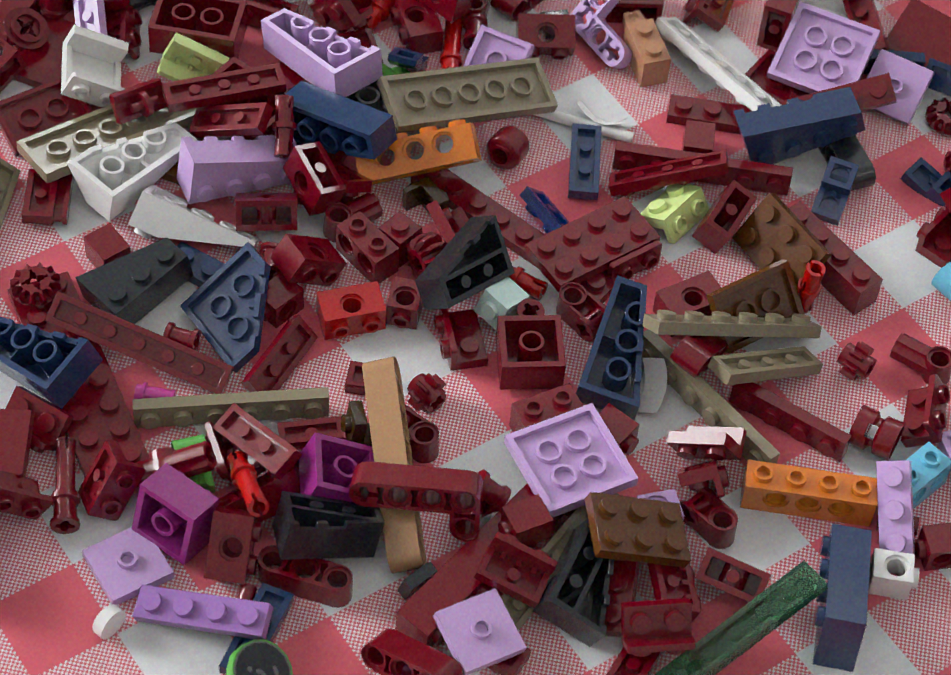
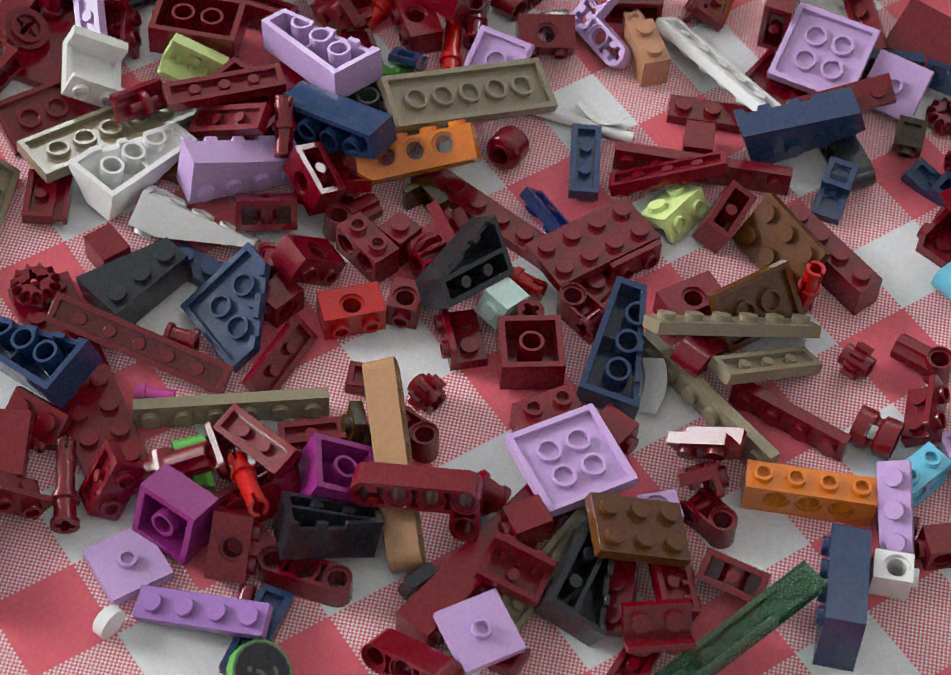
none -> dark brown bracket [891,114,929,159]

